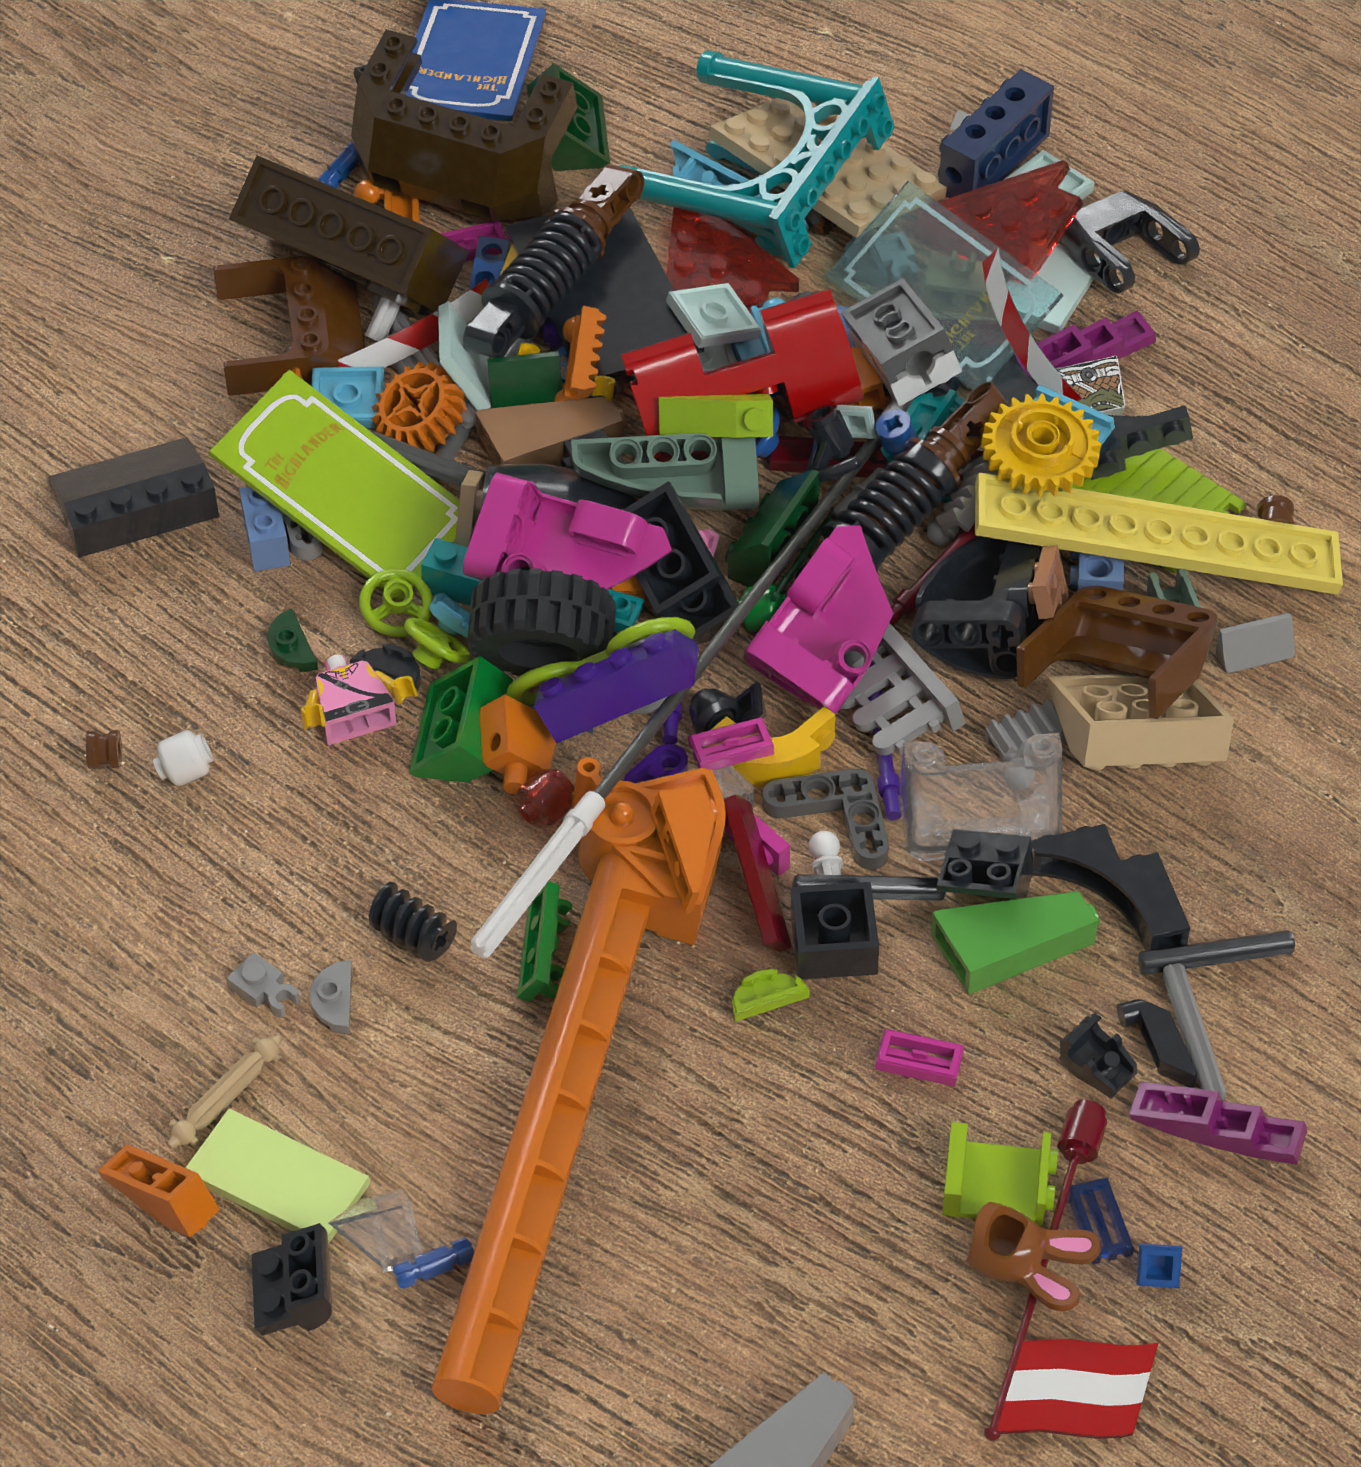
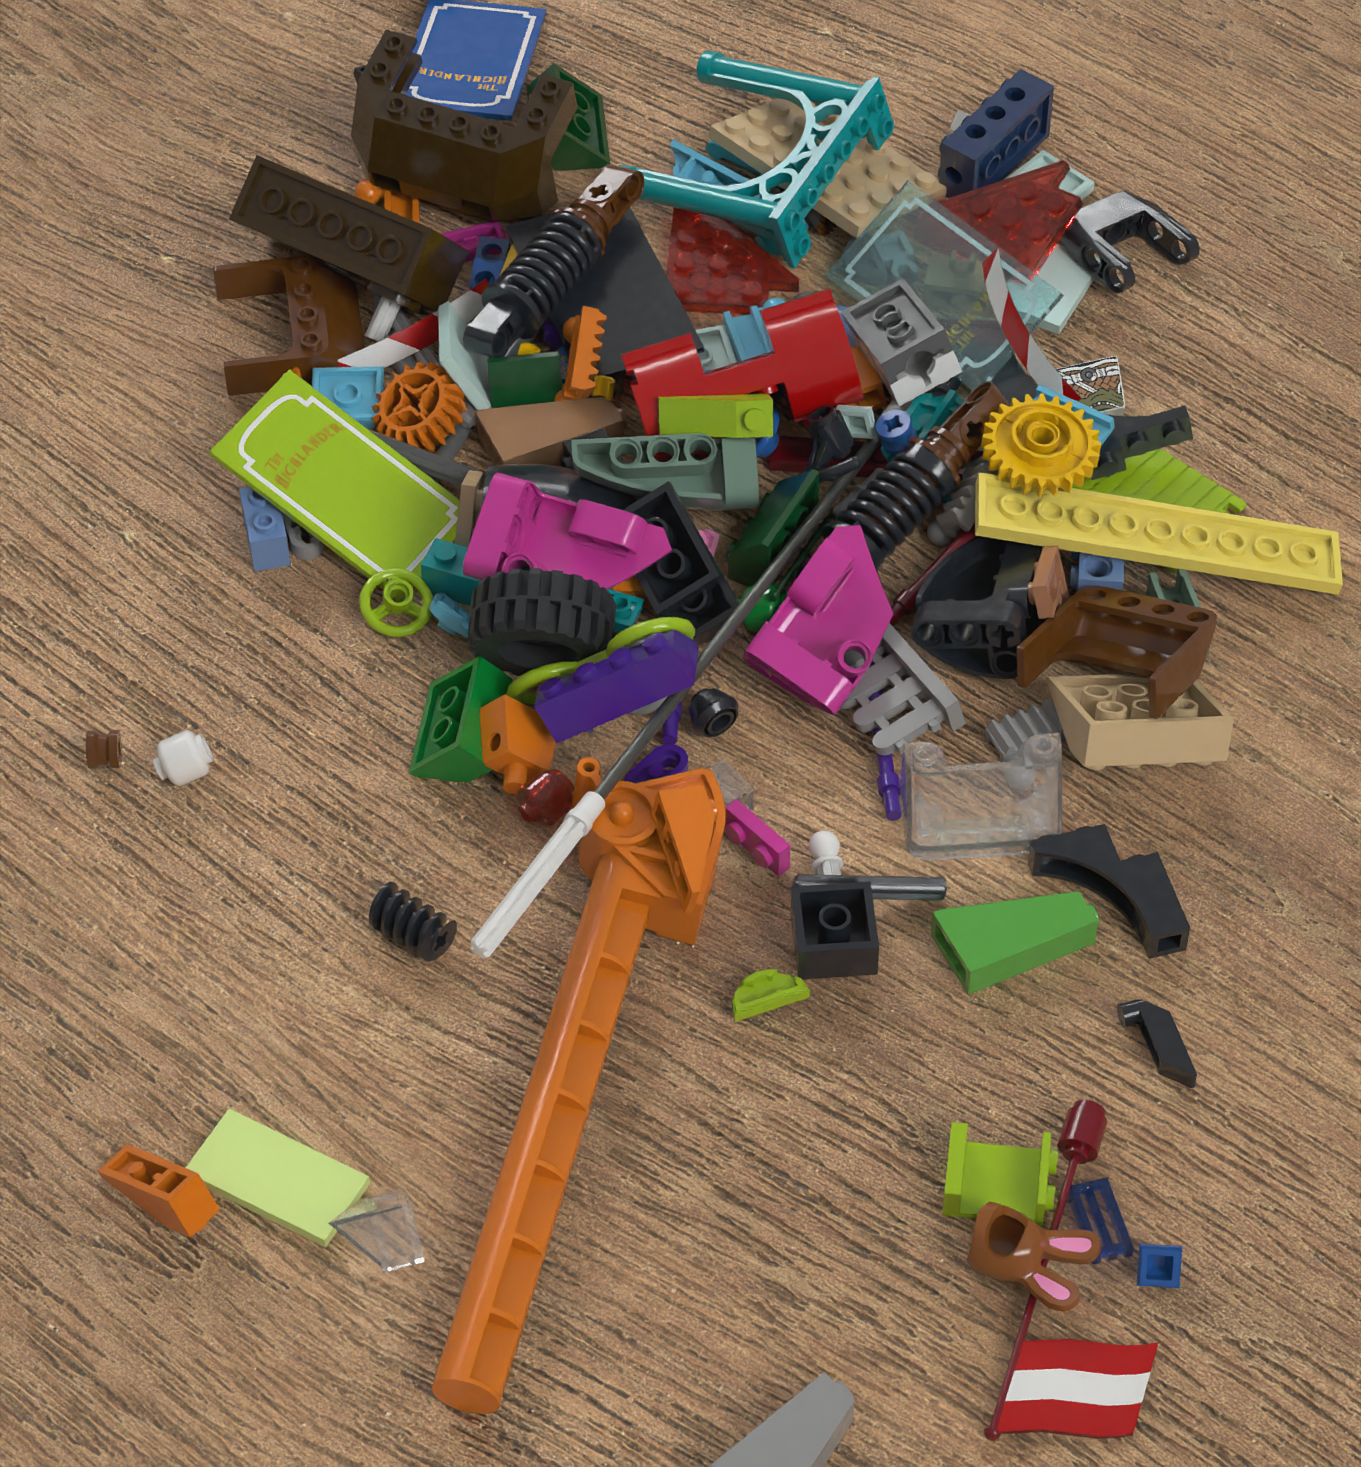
black slope [48,437,219,558] -> none
tan wheel [167,1034,282,1149] -> none
light grey plate [226,953,300,1018] -> none
black brick [251,1223,332,1336] -> none
dark green plate [267,608,318,672] -> none
torso [300,655,418,745] -> none
light grey plate [310,960,352,1035] -> none
blue axle [318,141,359,188] -> none
black plate [350,644,421,692] -> none
blue axle [393,1238,474,1289] -> none
lime piece [404,618,471,670] -> none
green plate [517,881,573,1002] -> none
light aqua tile [666,283,762,348] -> none
dark pink tile [688,717,774,770] -> none
yellow arch [702,706,836,787] -> none
dark red tile [724,794,792,952] -> none
black slope [735,682,767,723] -> none
dark grey beam [763,769,889,870] -> none
dark pink tile [875,1029,964,1087] -> none
black slope [937,829,1034,899] -> none
magenta slope [1015,310,1156,383] -> none
black hand [1059,1013,1137,1099] -> none
magenta slope [1129,1082,1308,1165] -> none
black axle [1138,930,1295,975] -> none
light grey axle [1162,963,1227,1101] -> none
light grey slope [1215,613,1295,673] -> none
reddish brown wheel [1257,495,1295,525] -> none

